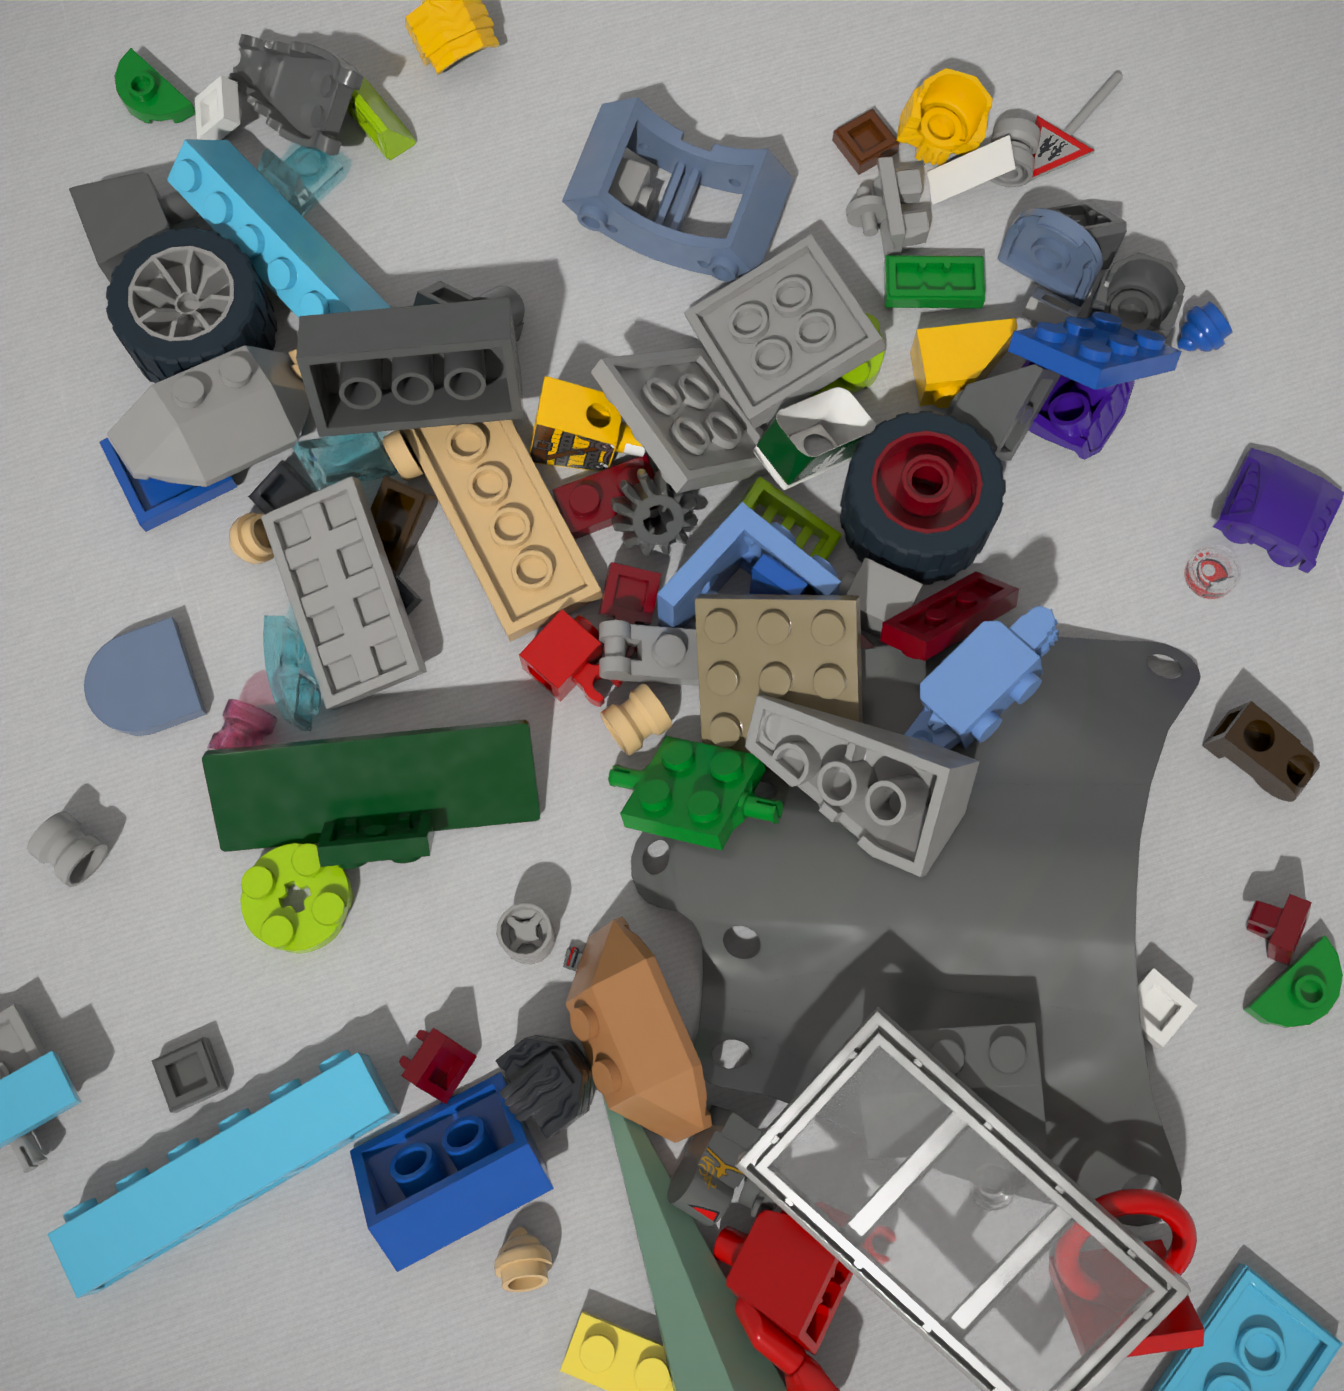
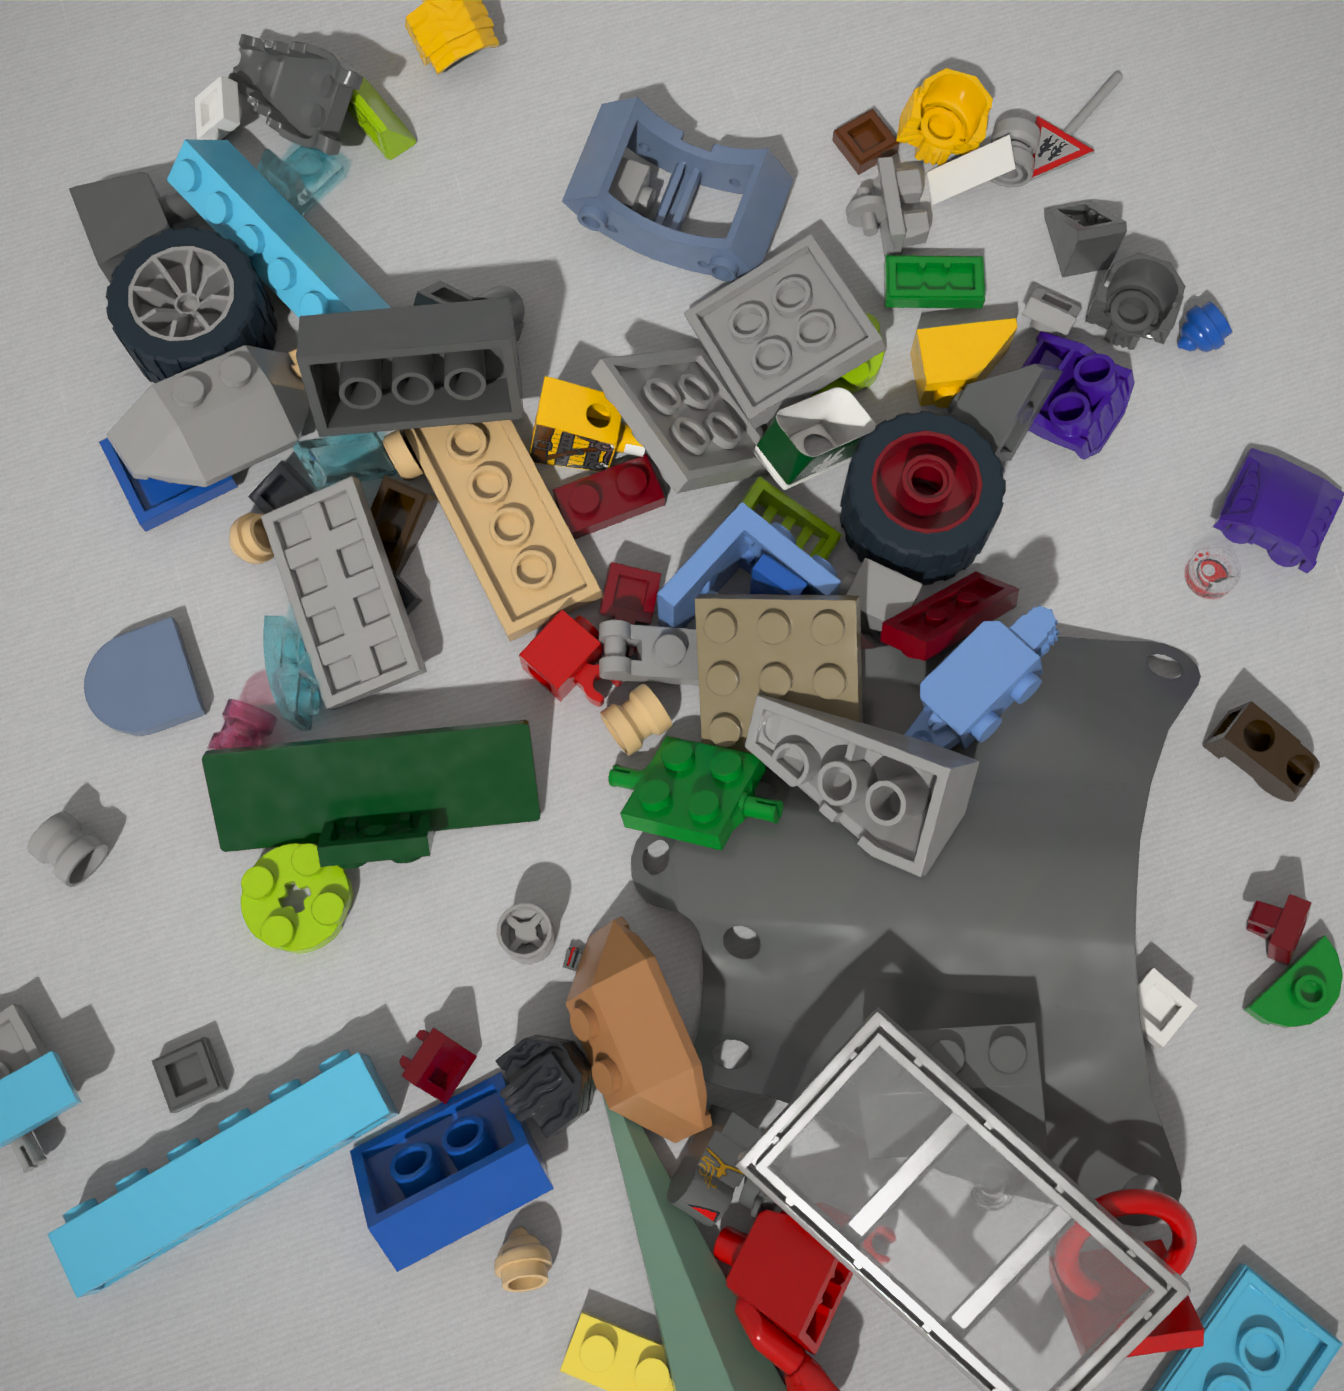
green plate [114,48,195,124] -> none
dark grey gear [610,468,698,557] -> none
sand blue tile [997,208,1103,307] -> none
blue plate [1008,312,1182,390] -> none

